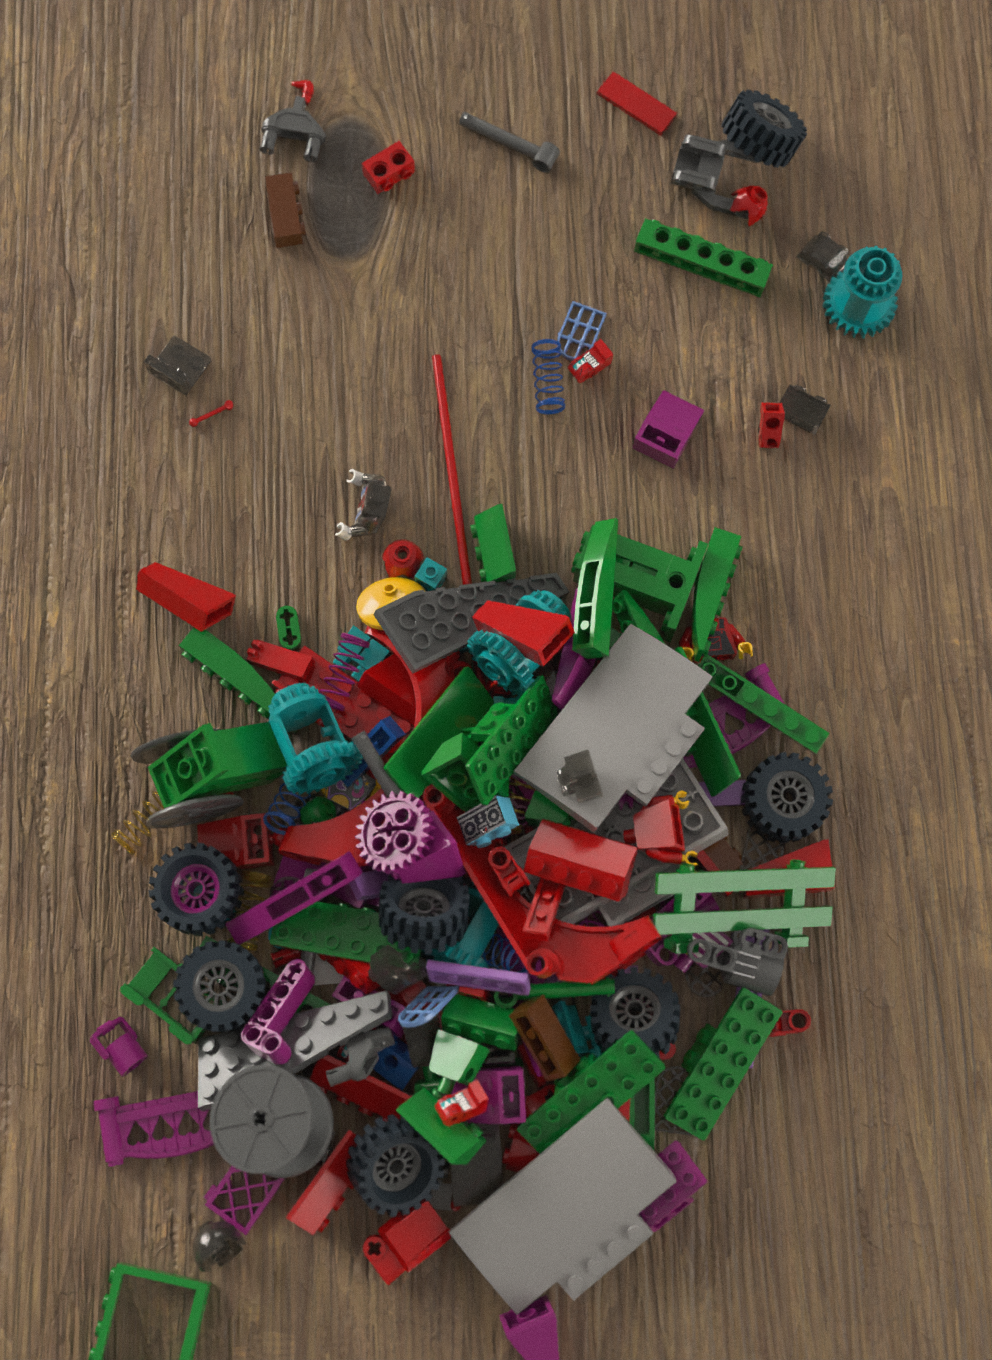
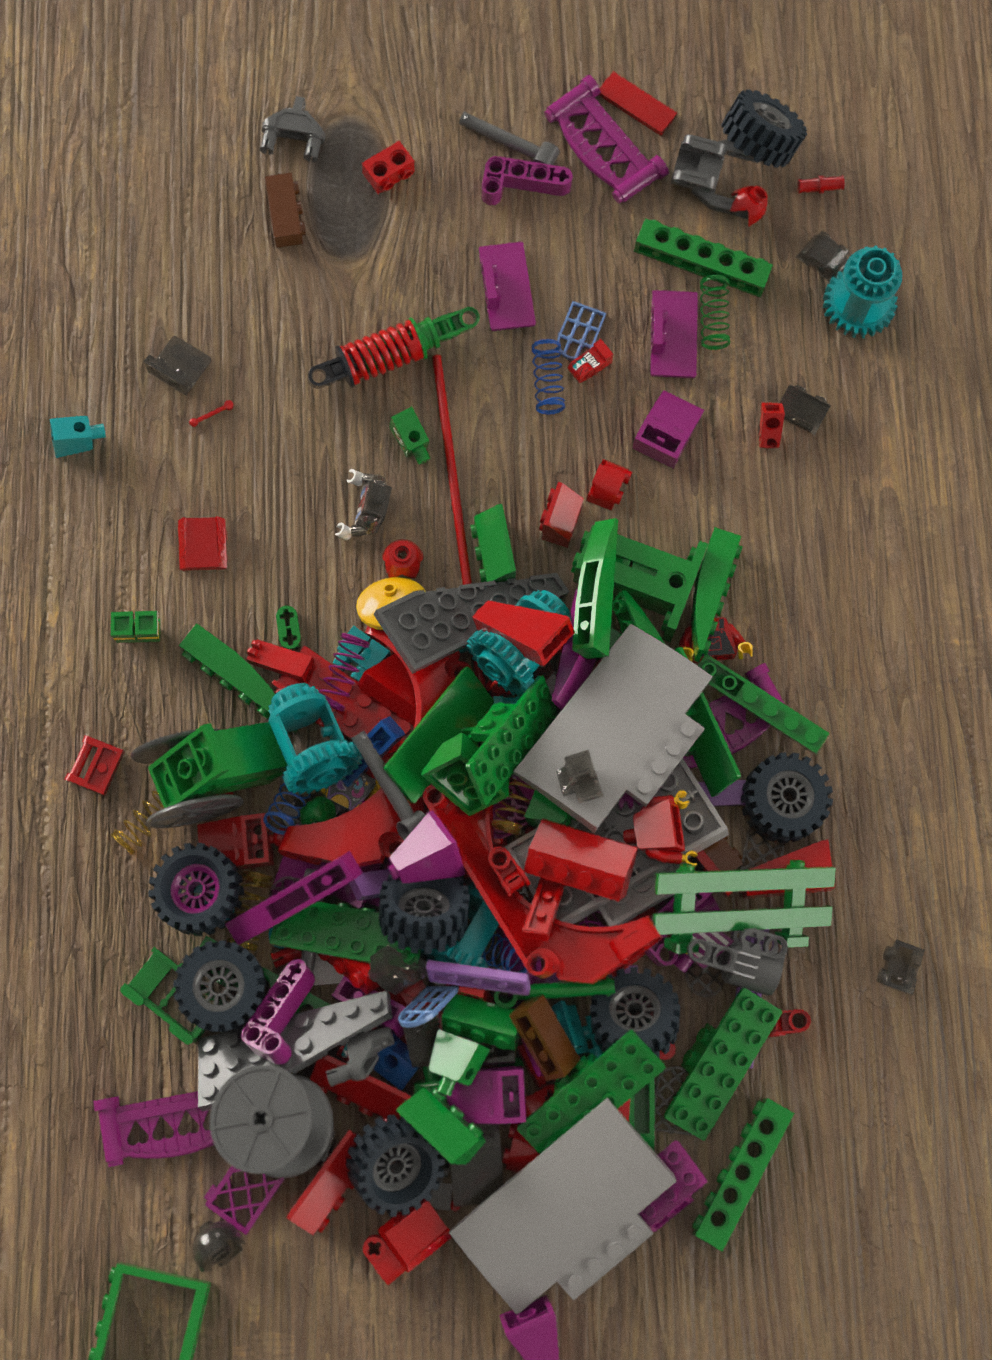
magenta piece [90,1017,148,1077] -> none
red slope [136,562,236,632] -> none
red animal [291,80,314,105] -> none
magenta gear [355,791,435,874] -> none
teal brick [414,557,447,591] -> none
red leg [435,1080,489,1126] -> none
brick [457,796,519,848] -> none
none -> teal torso [50,416,106,458]
none -> red plate [64,735,125,796]
none -> green hips [110,611,160,643]
none -> red slope [178,516,227,571]
none -> piece [308,307,480,389]
none -> green torso [389,407,431,465]
none -> magenta bracket [479,242,536,331]
none -> magenta beam [482,156,573,205]
none -> slope [539,482,584,548]
none -> magenta piece [544,75,669,204]
none -> red cylinder [586,459,632,511]
none -> magenta bracket [650,290,698,378]
none -> green brick [691,1098,795,1252]
none -> green piece [700,275,730,350]
none -> red pin [798,175,845,194]
none -> clear smoke cylinder [877,939,925,996]

